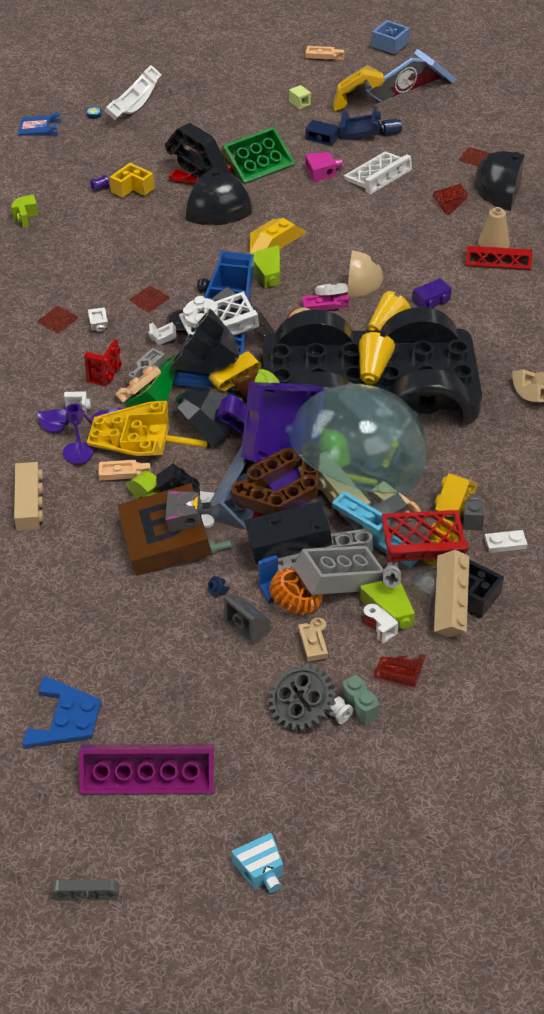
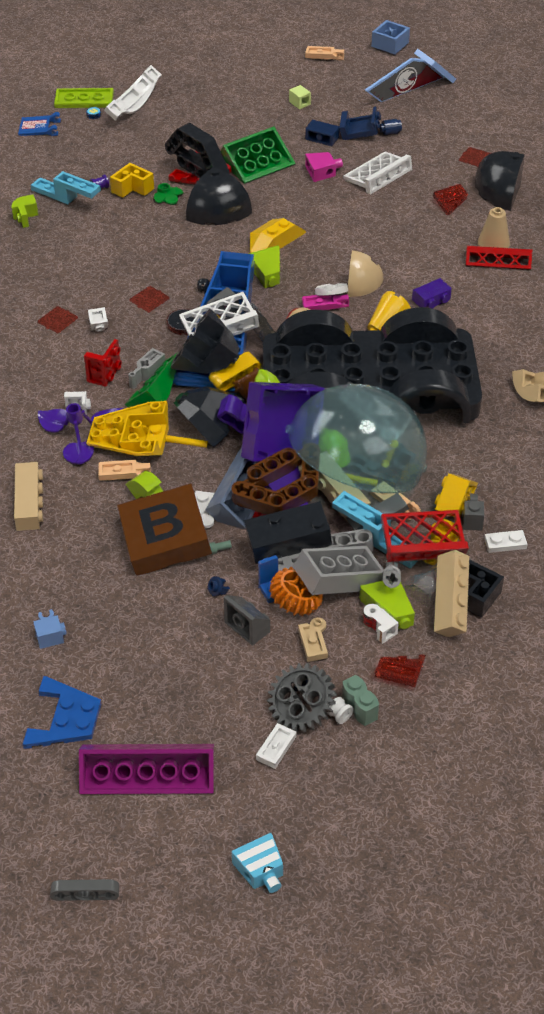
light nougat hinge [115,365,161,402] -> none
white bracket [148,322,176,345] -> none
black brick [157,463,200,496] -> none
dark grey torso [165,491,212,532] -> none
white plate [183,296,218,328] -> none
yellow wedge [333,65,385,111] -> none
yellow cone [359,332,395,385] -> none
none -> medium azure bracket [31,171,101,204]
none -> medium blue brick [33,609,66,649]
none -> lime tile [54,88,114,108]
none -> green plate [154,183,183,205]
none -> white plate [256,723,296,769]

